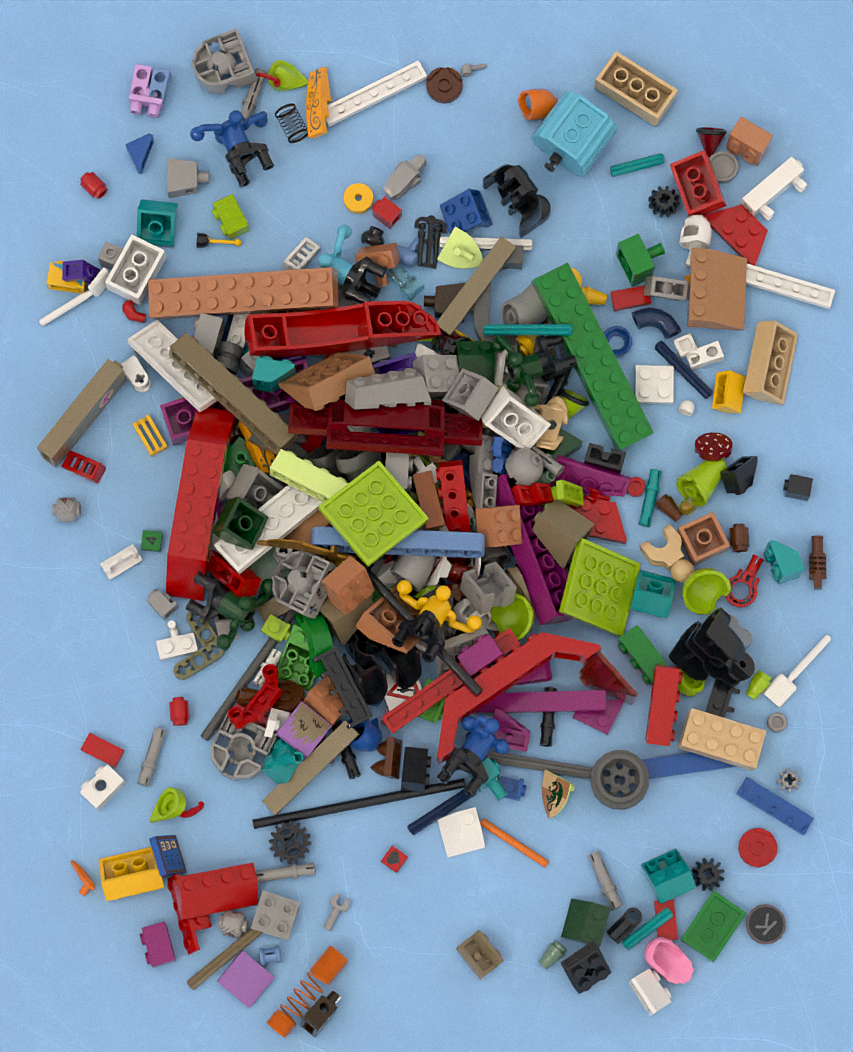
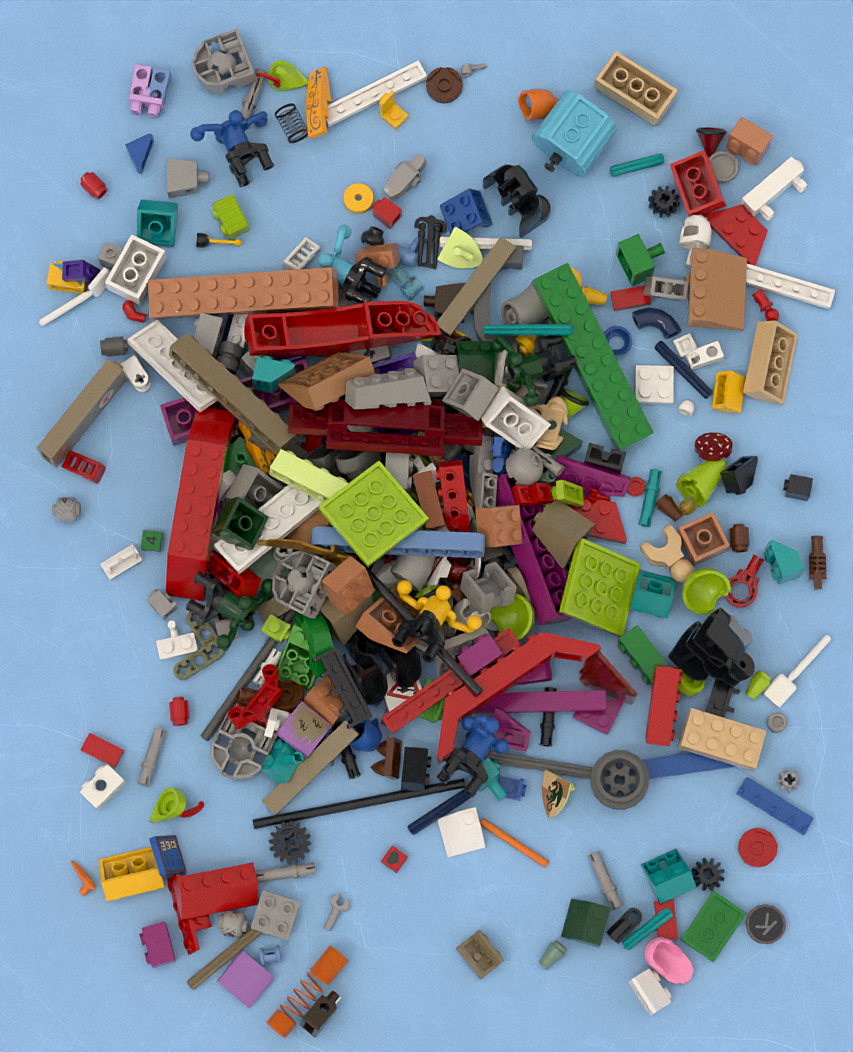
yellow tile [132,414,168,457] -> none
black brick [561,941,611,994] -> none
none -> dark grey brick [100,336,128,357]
none -> yellow bracket [379,90,409,130]
none -> red pin [752,289,779,321]

